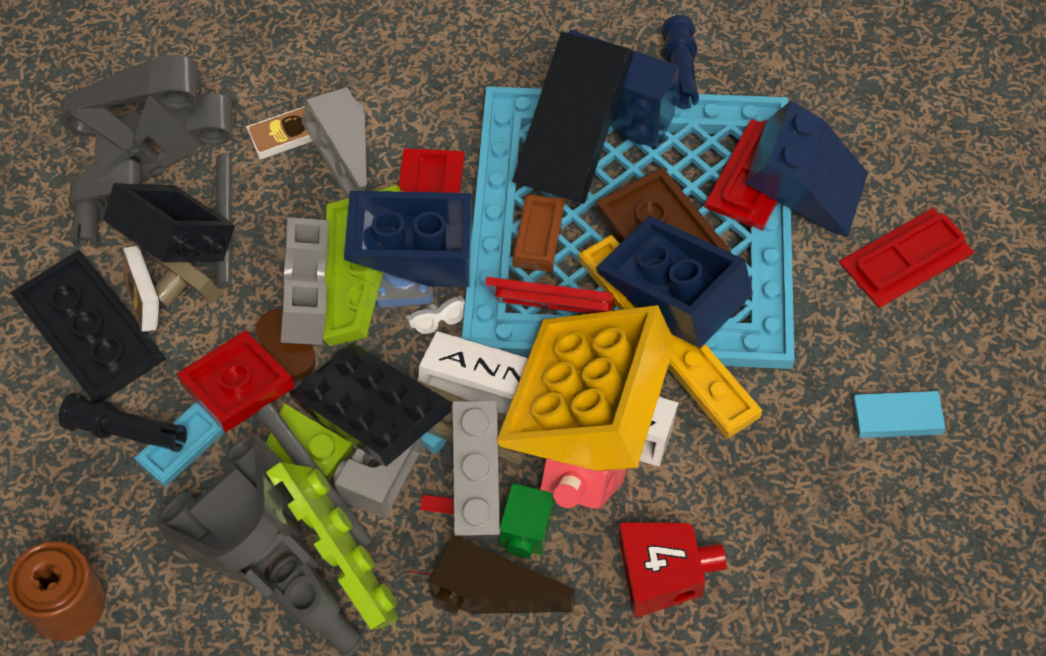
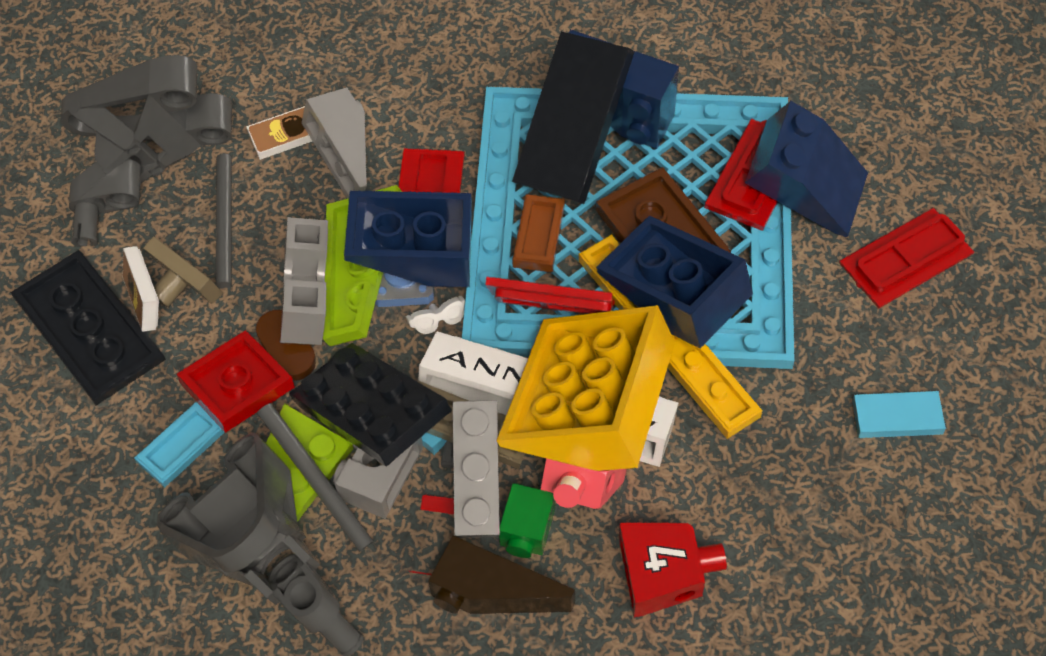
dark orange piece [7,541,106,641] -> none
black pin [58,393,187,453] -> none
black window [103,183,235,263] -> none
lime wing [266,462,399,630] -> none
dark blue pin [662,15,699,109] -> none

